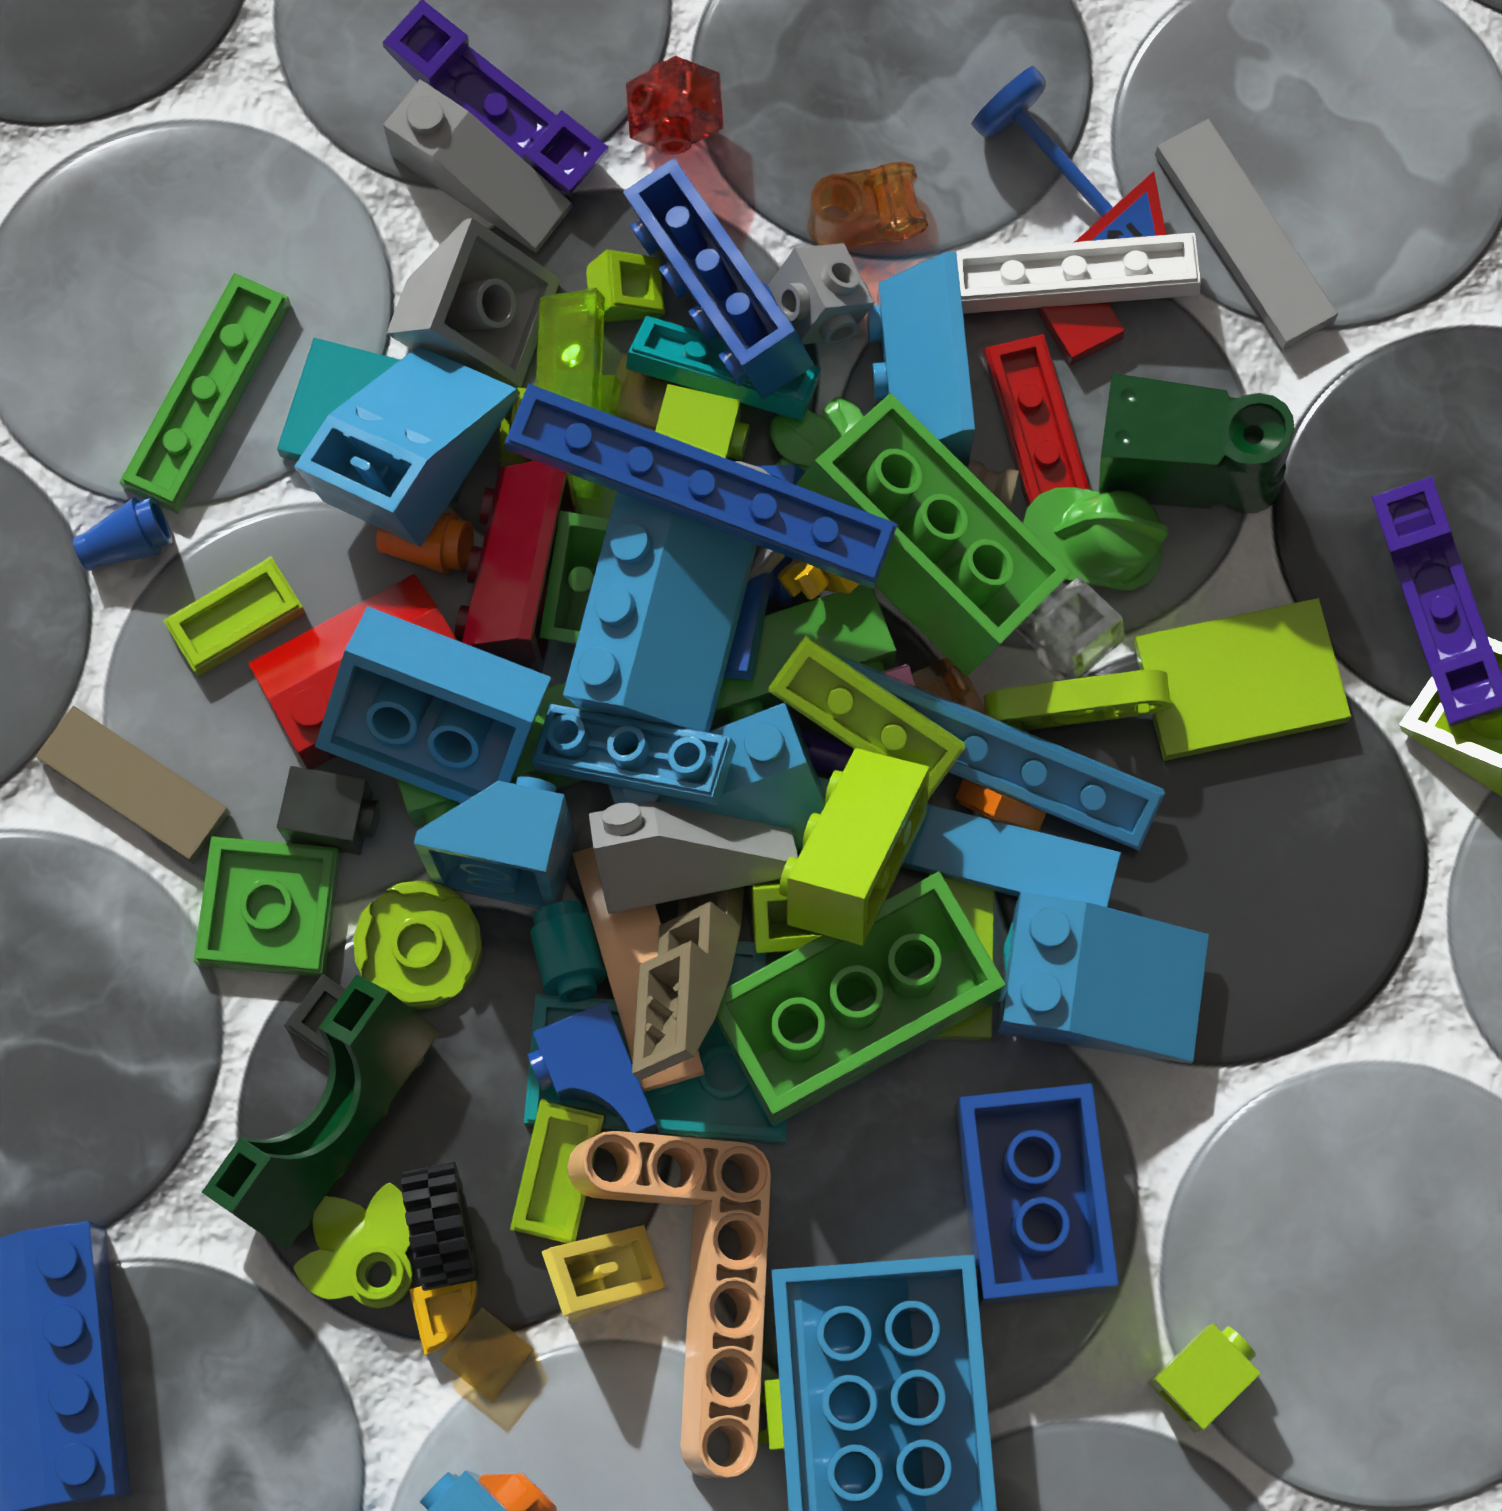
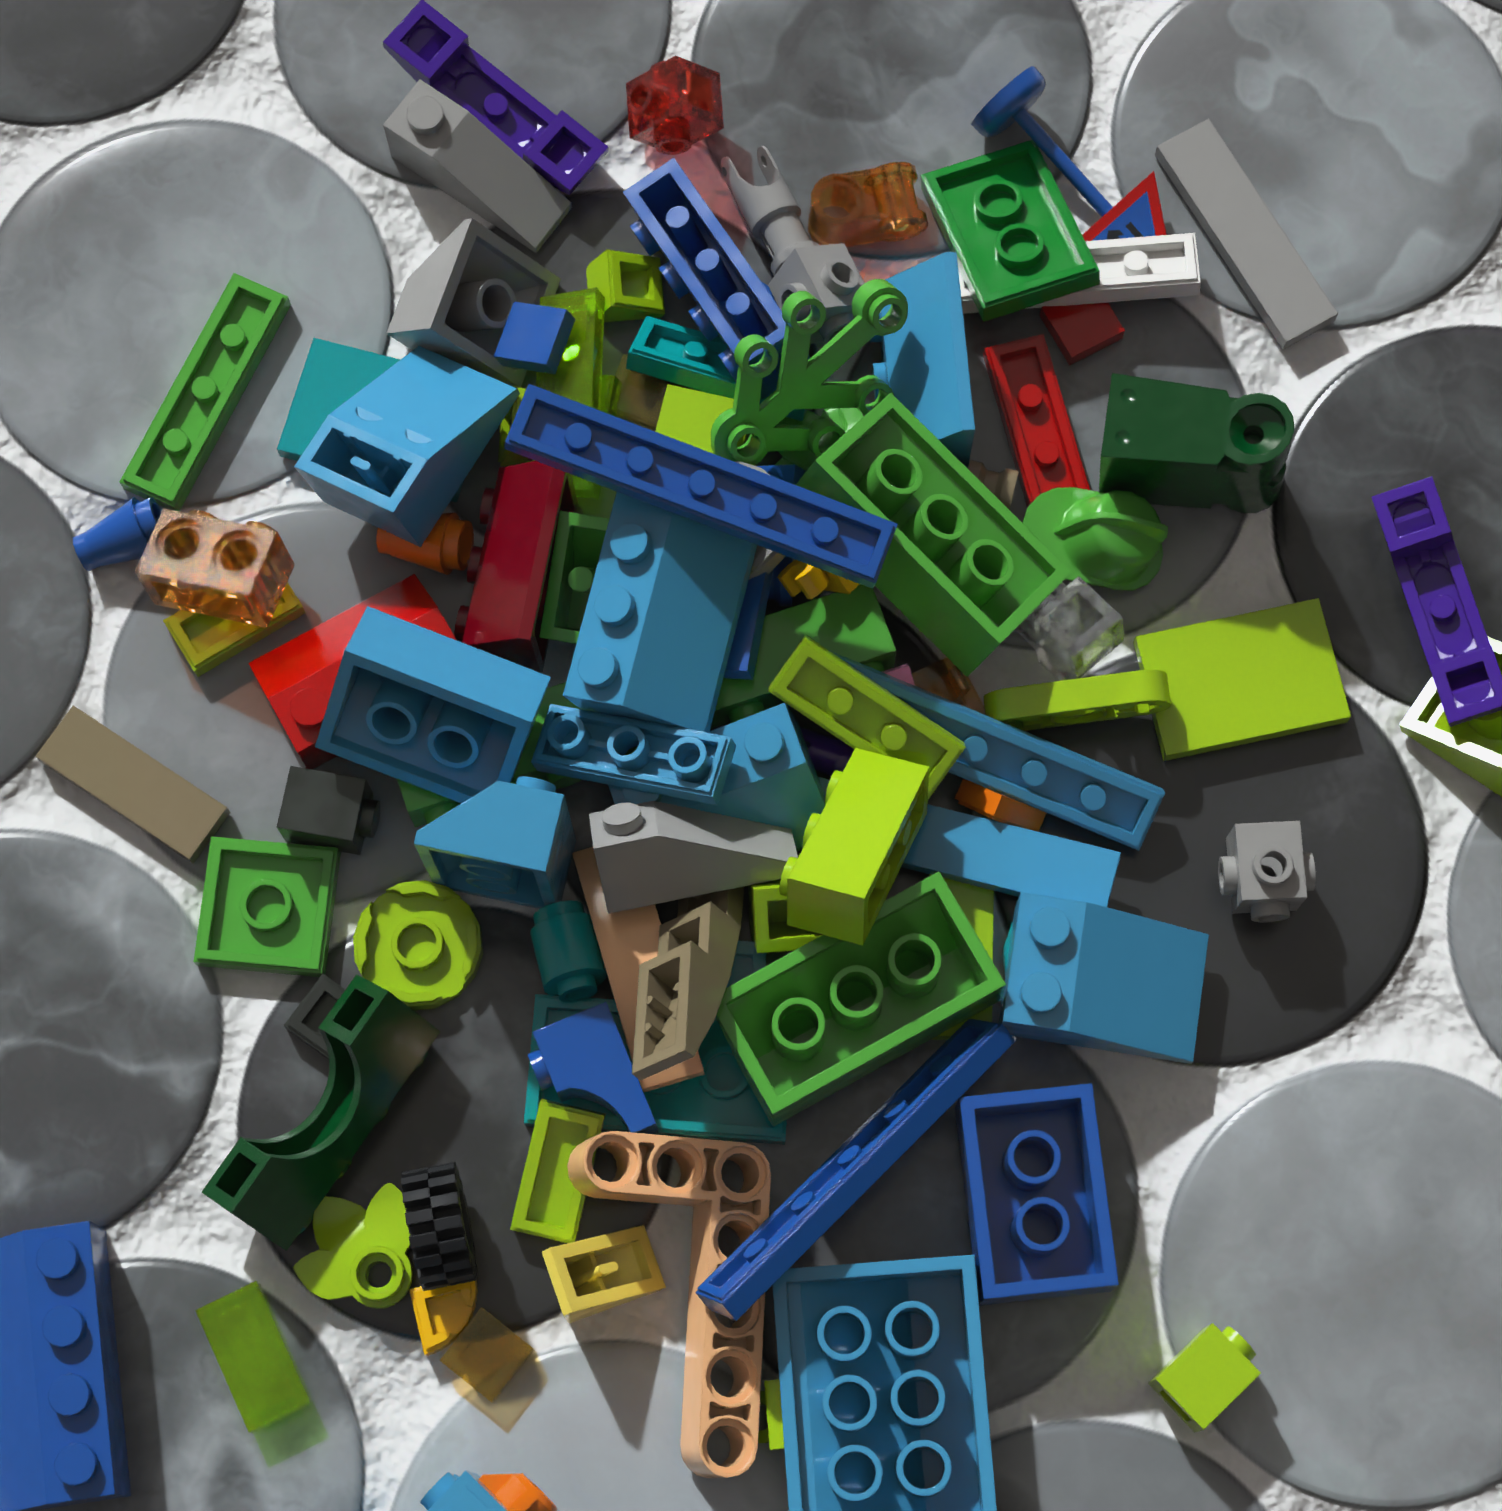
none -> clear orange brick [134,508,295,628]
none -> clear neon green tile [195,1281,314,1434]
none -> blue tile [494,301,576,374]
none -> blue tile [695,1019,1016,1321]
none -> bright green plant [711,279,908,466]
none -> light grey piece [721,146,820,276]
none -> green tile [920,140,1100,322]
none -> light grey brick [1218,821,1316,922]

